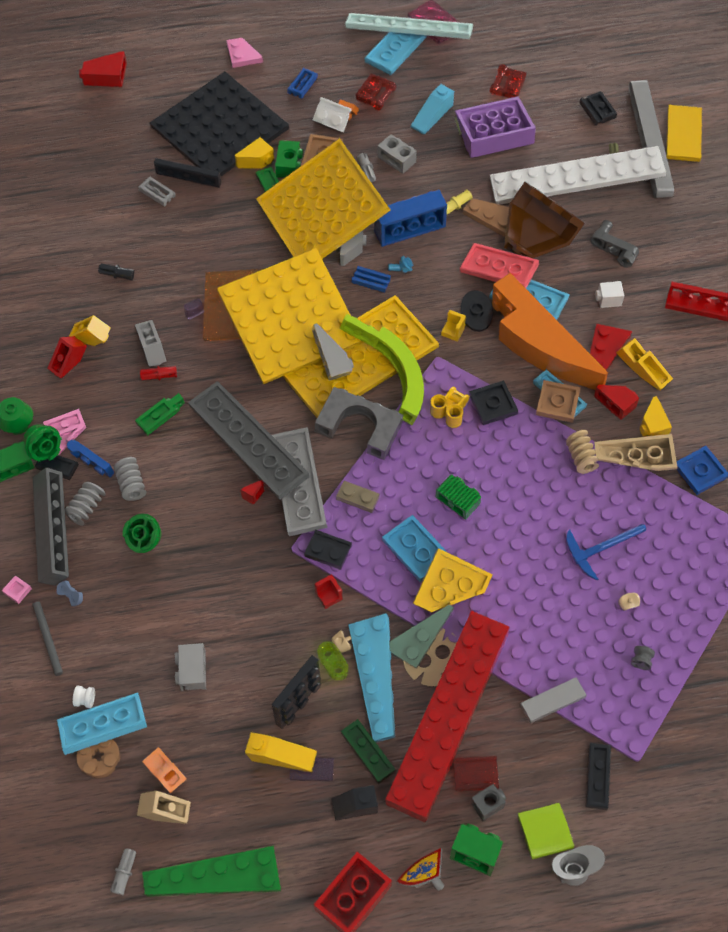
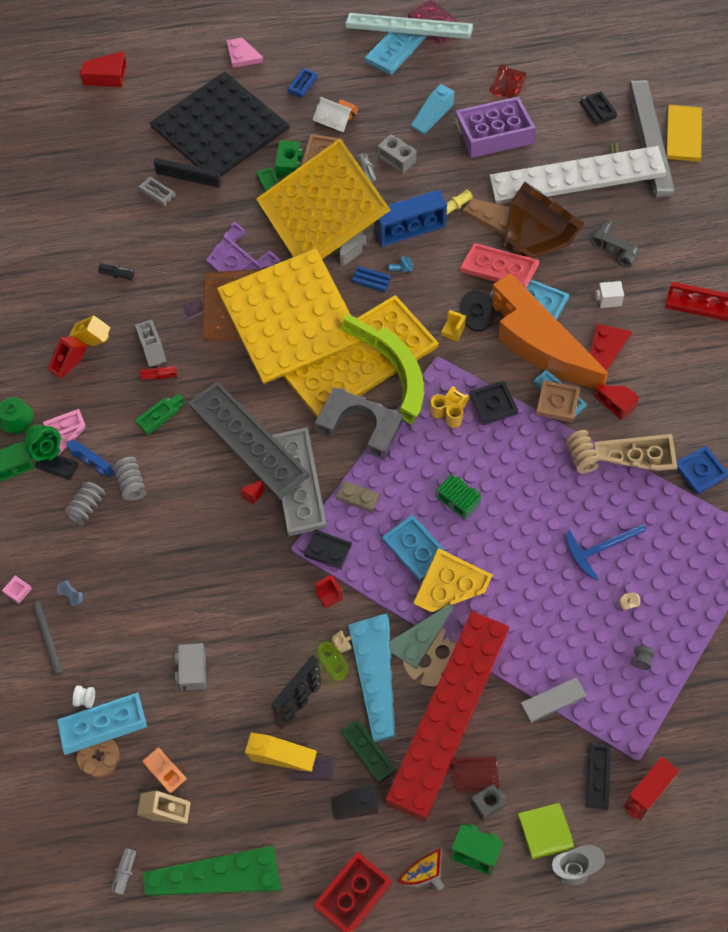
dark grey brick [33,468,69,586] -> none
green cone [122,514,162,553] -> none
yellow slope [235,138,275,169] -> none
light grey slope [312,323,354,381] -> none
clear red plate [356,73,397,111] -> none
yellow slope [616,338,673,391] -> none
yellow slope [640,396,672,437] -> none
none -> medium lavender wing [207,221,281,283]
none -> red brick [623,756,679,821]

